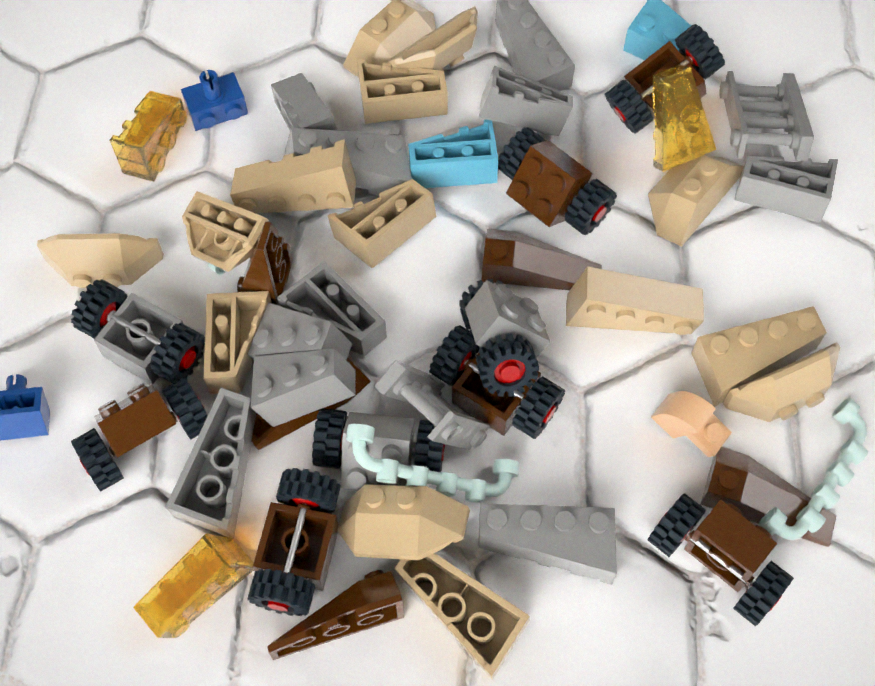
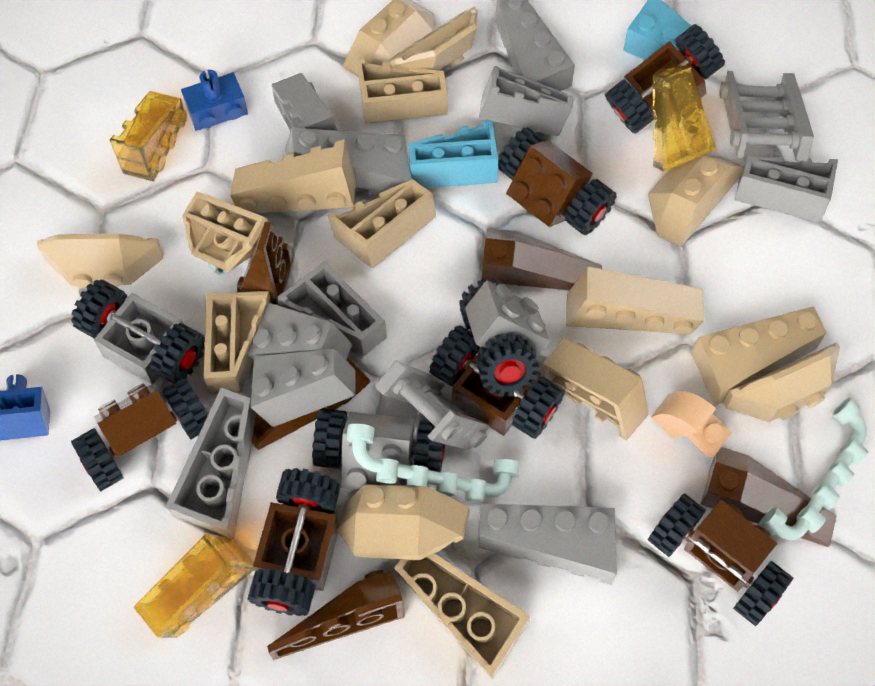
none -> tan wedge [543,338,649,441]

